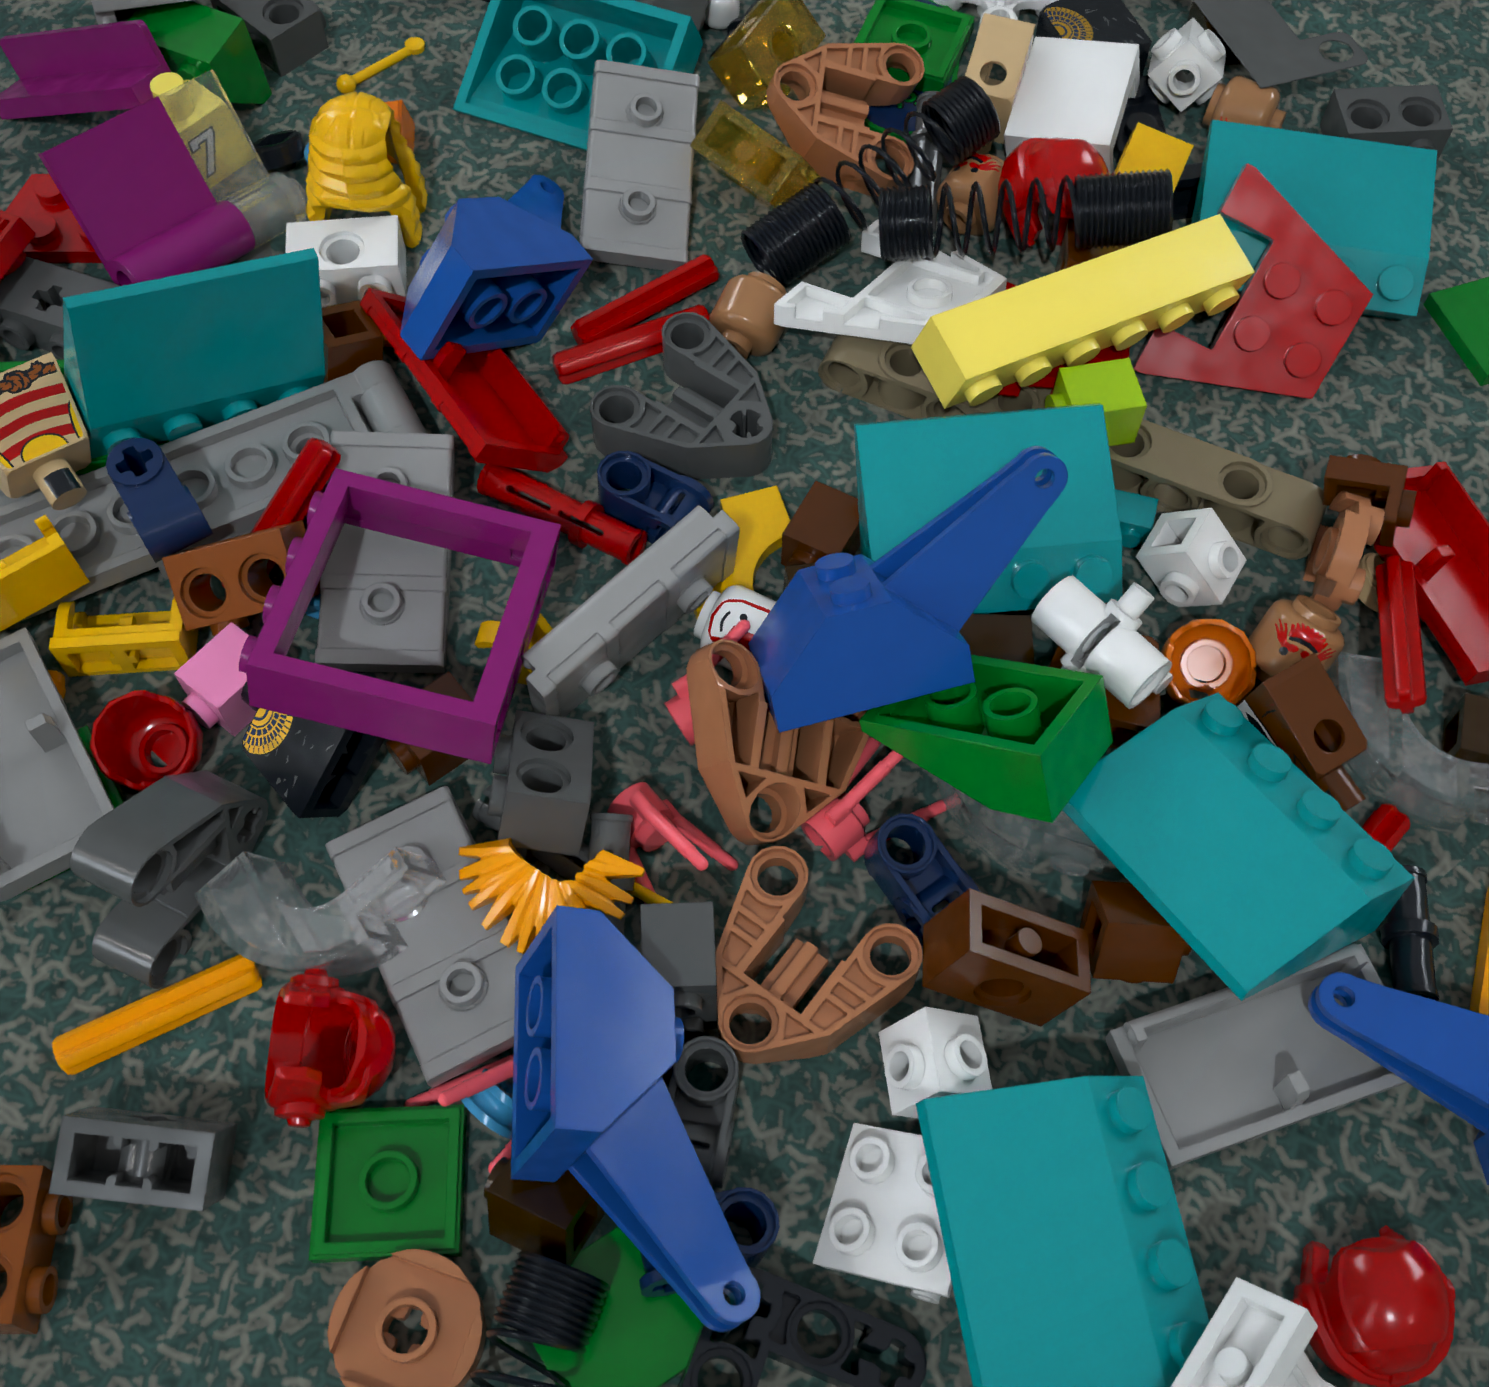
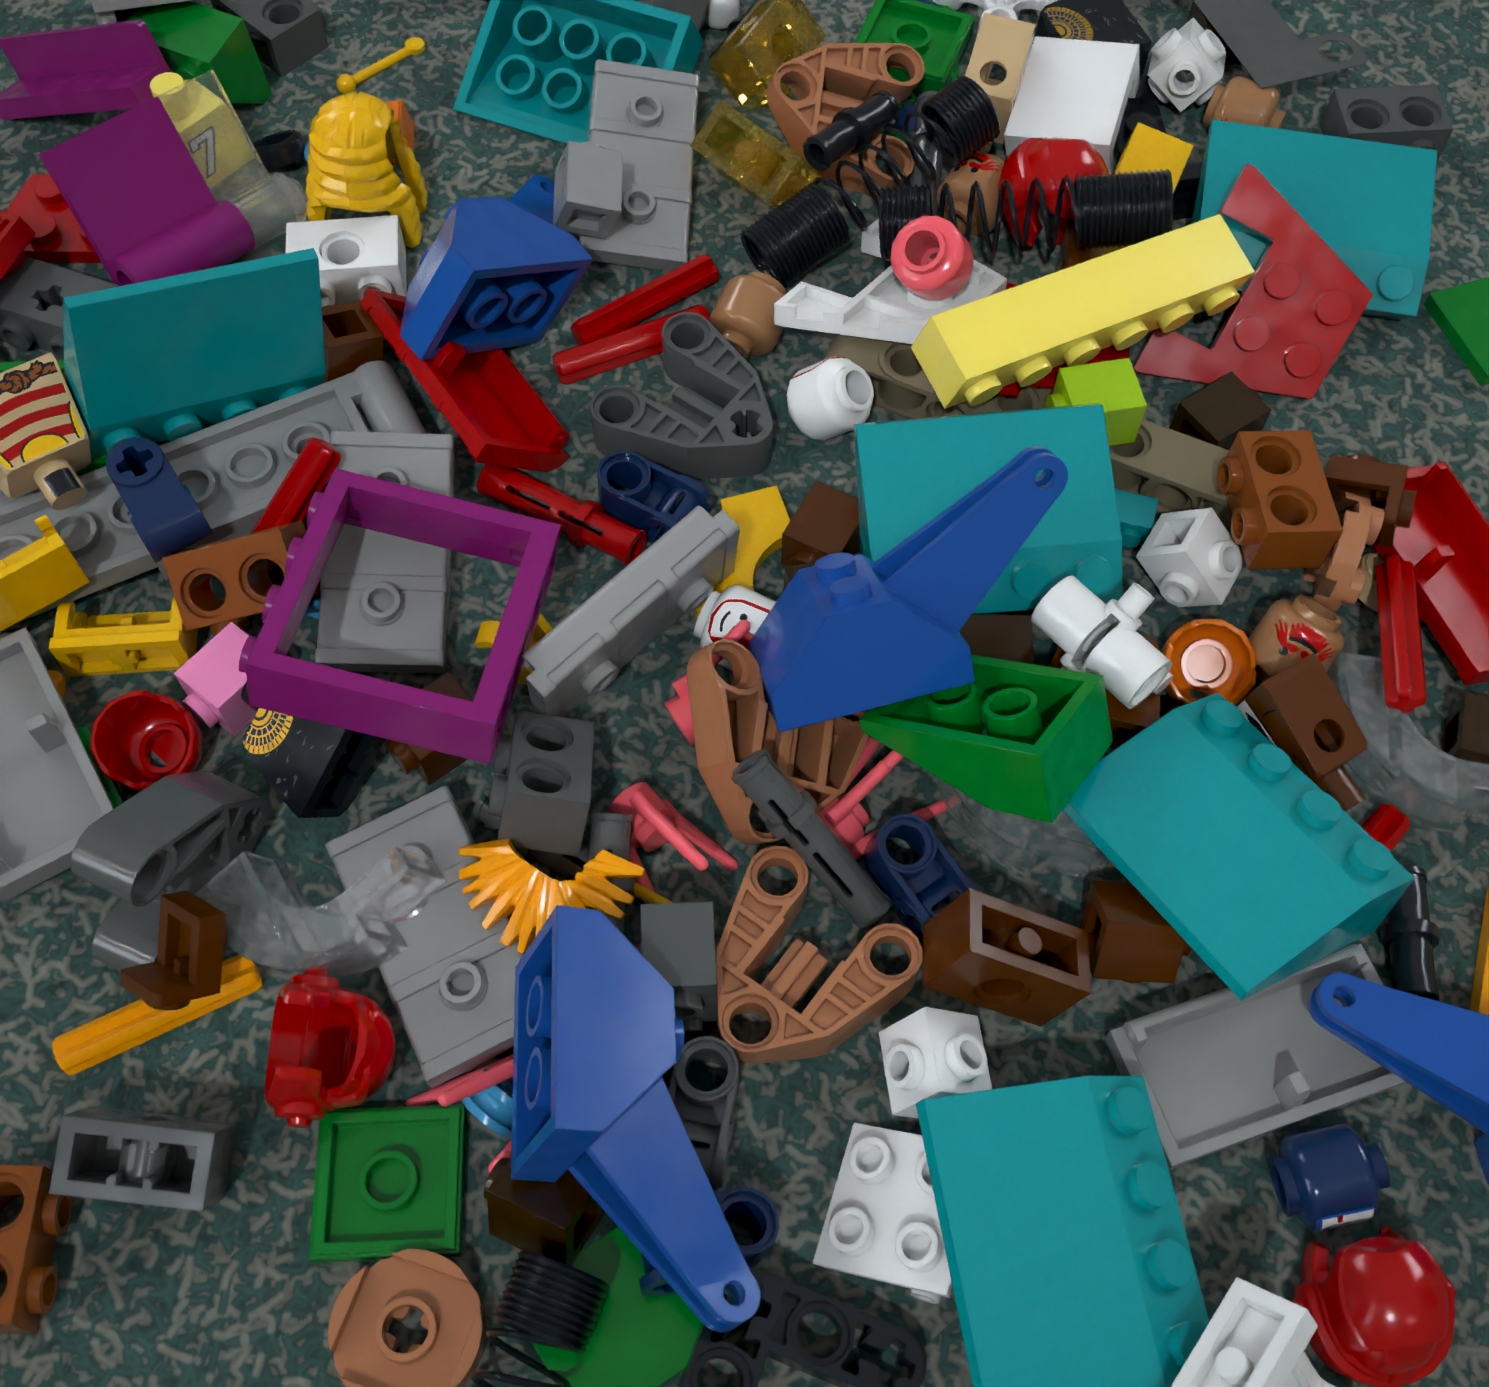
none -> reddish brown bracket [120,890,228,1010]
none -> light grey brick [553,141,623,239]
none -> dark grey pin [731,749,891,928]
none -> white head [787,356,874,441]
none -> black pin [803,90,899,171]
none -> coral head [890,216,974,301]
none -> dark brown brick [1169,371,1272,450]
none -> dark orange brick [1217,430,1343,570]
none -> dark blue head [1269,1123,1390,1231]

